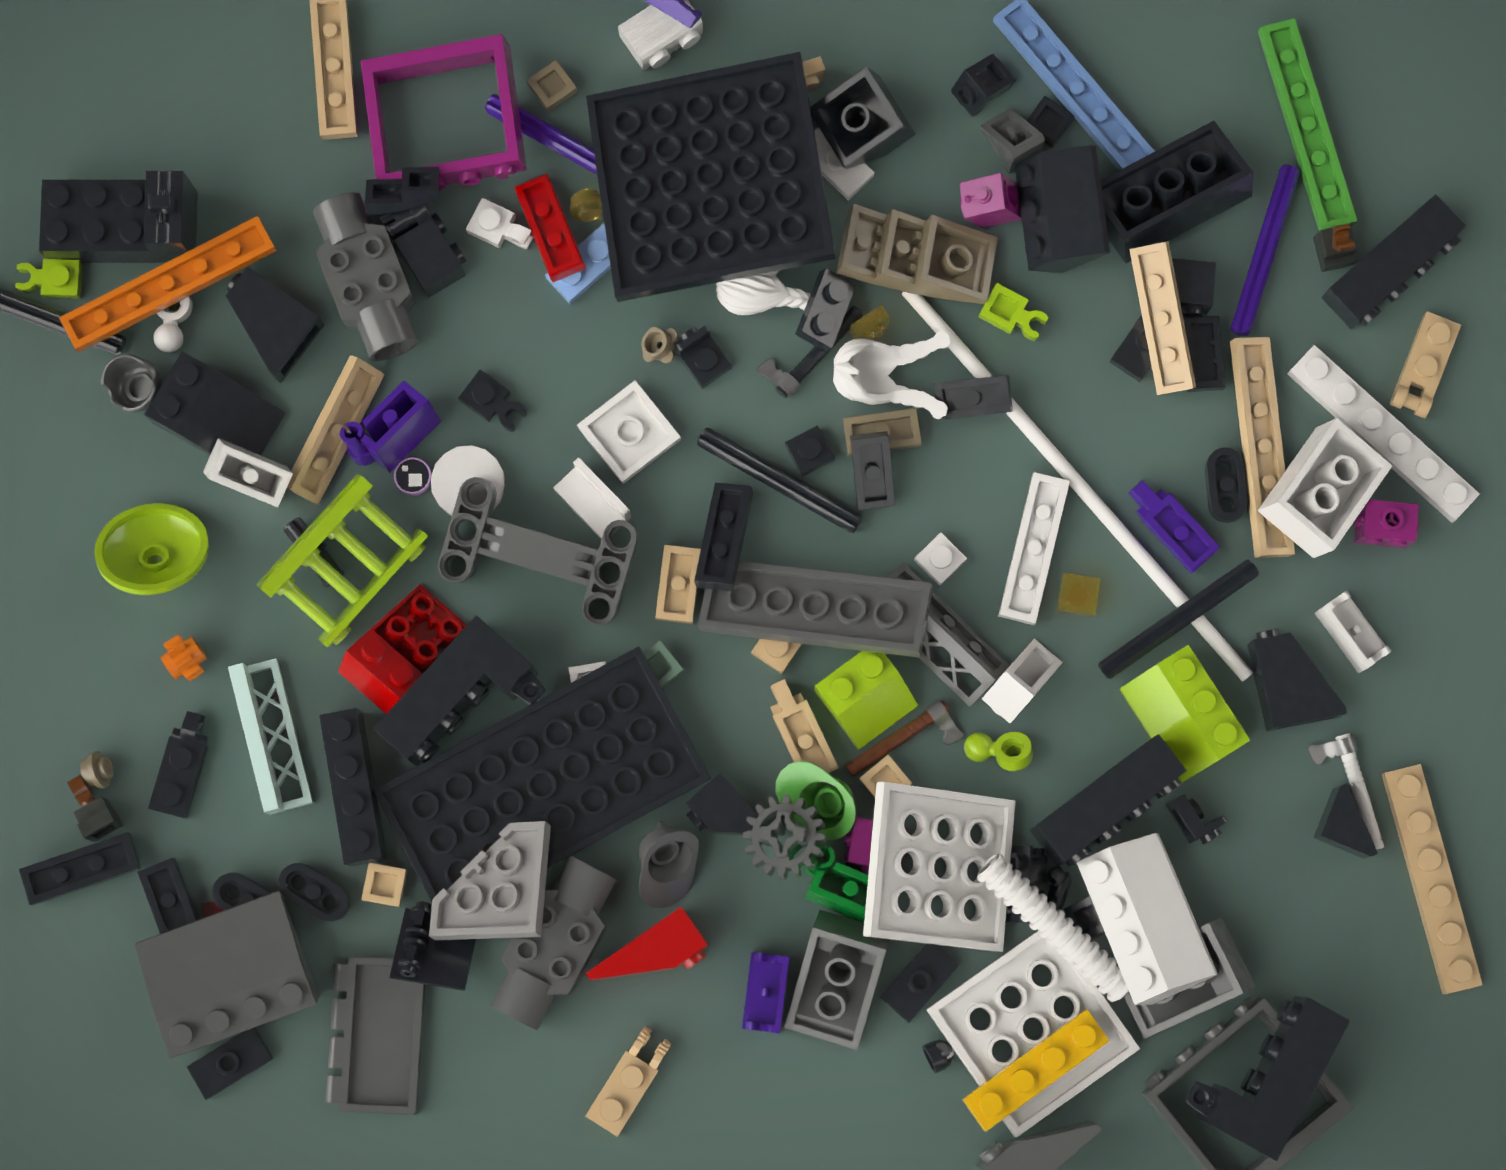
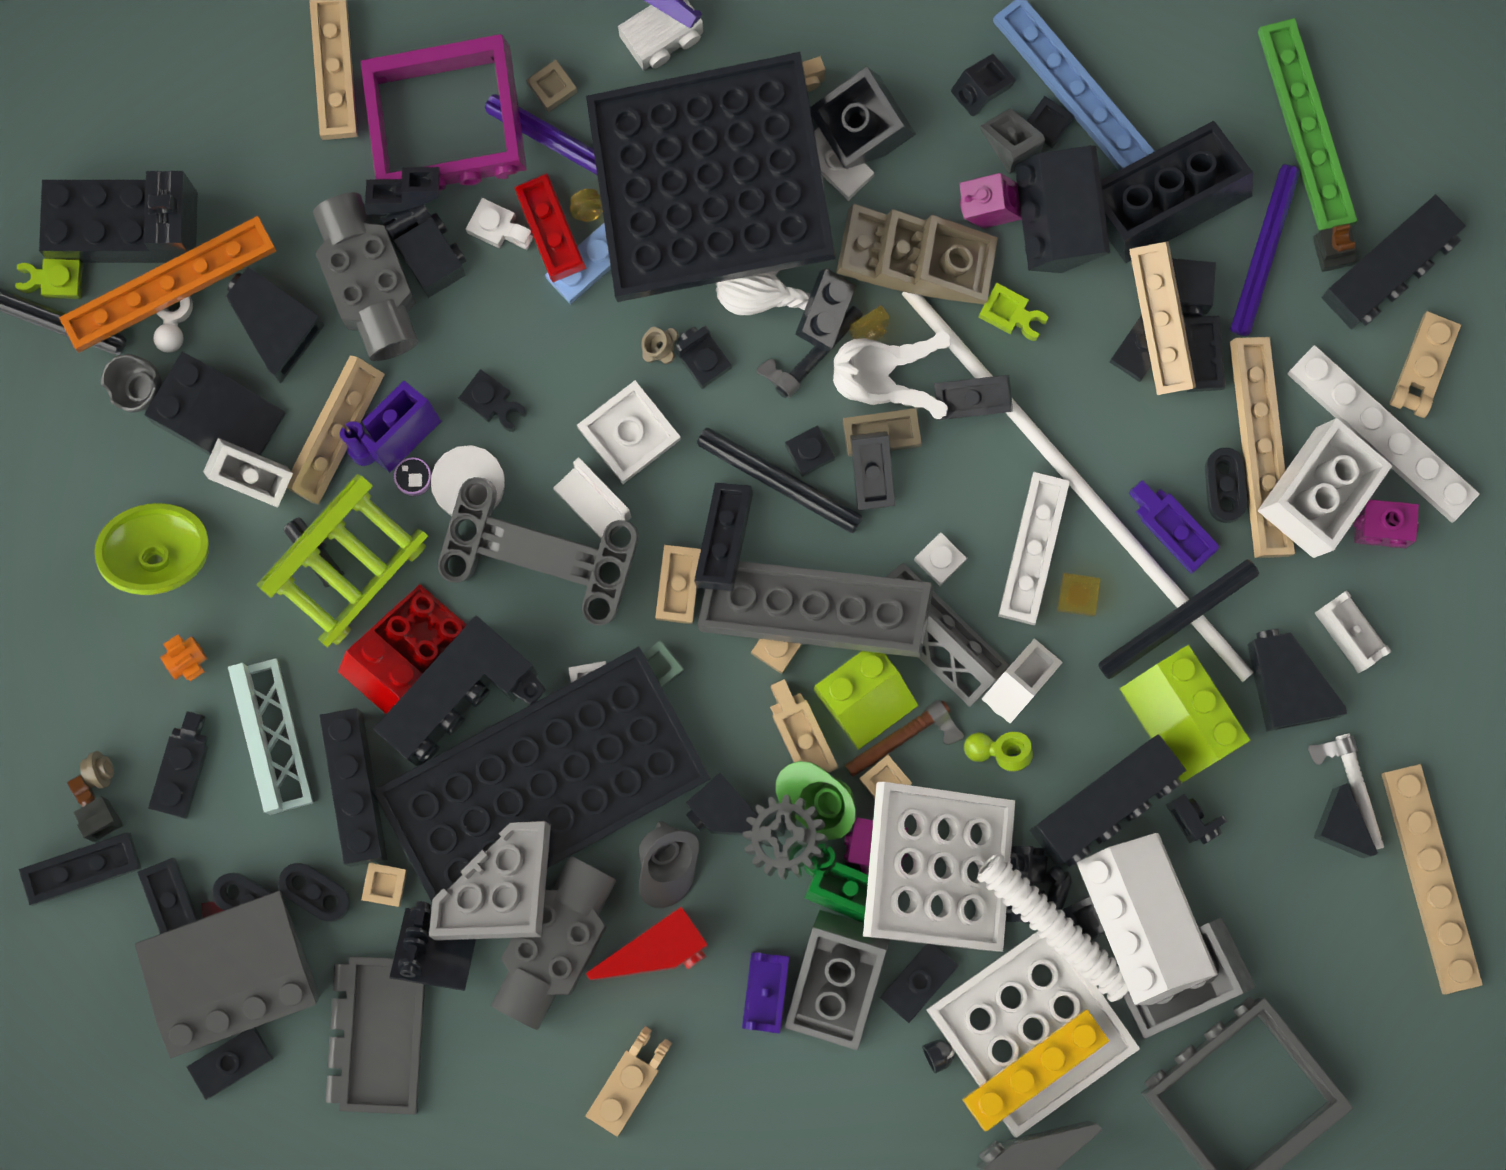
black hinge [1185,996,1350,1161] -> none

